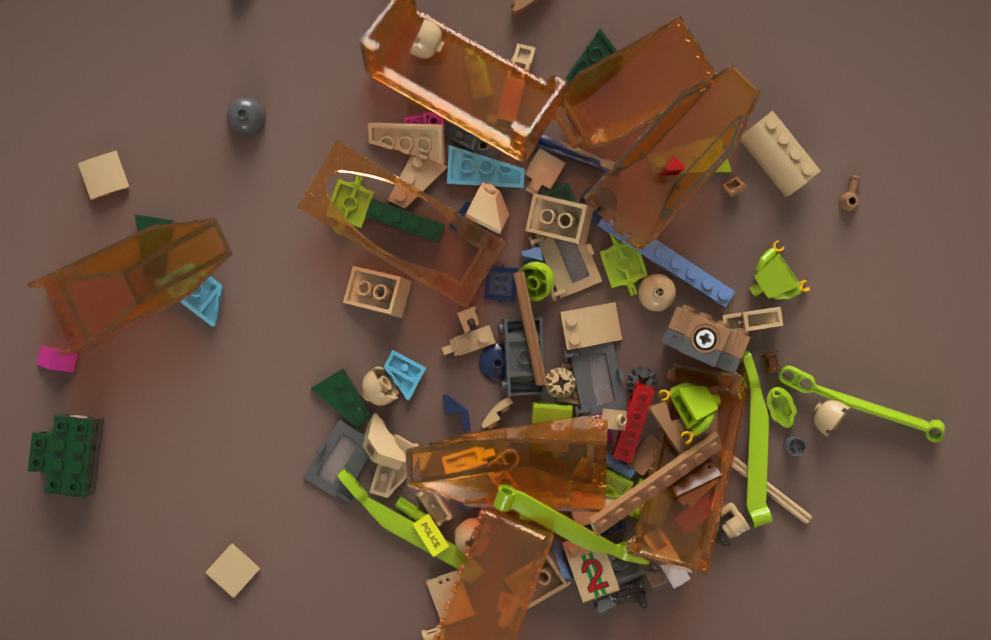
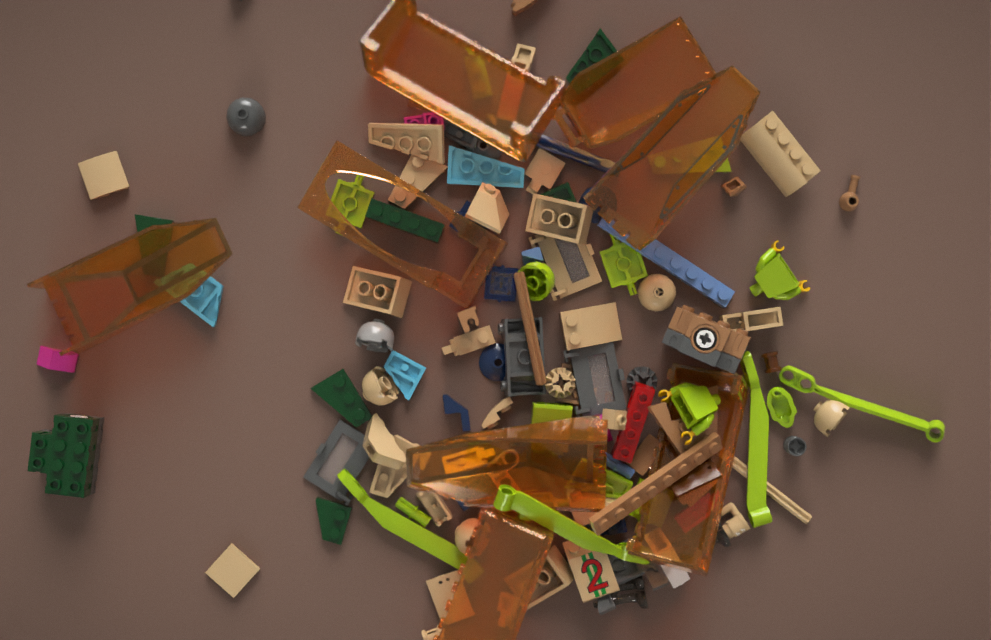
tan cylinder [410,18,444,59] -> none
neon yellow tile [412,513,449,557] -> none
medium blue sticker [549,537,575,581] -> none
red slope [660,156,685,176] -> none
none -> dark green wing [316,497,352,545]
none -> light grey cylinder [355,319,394,353]

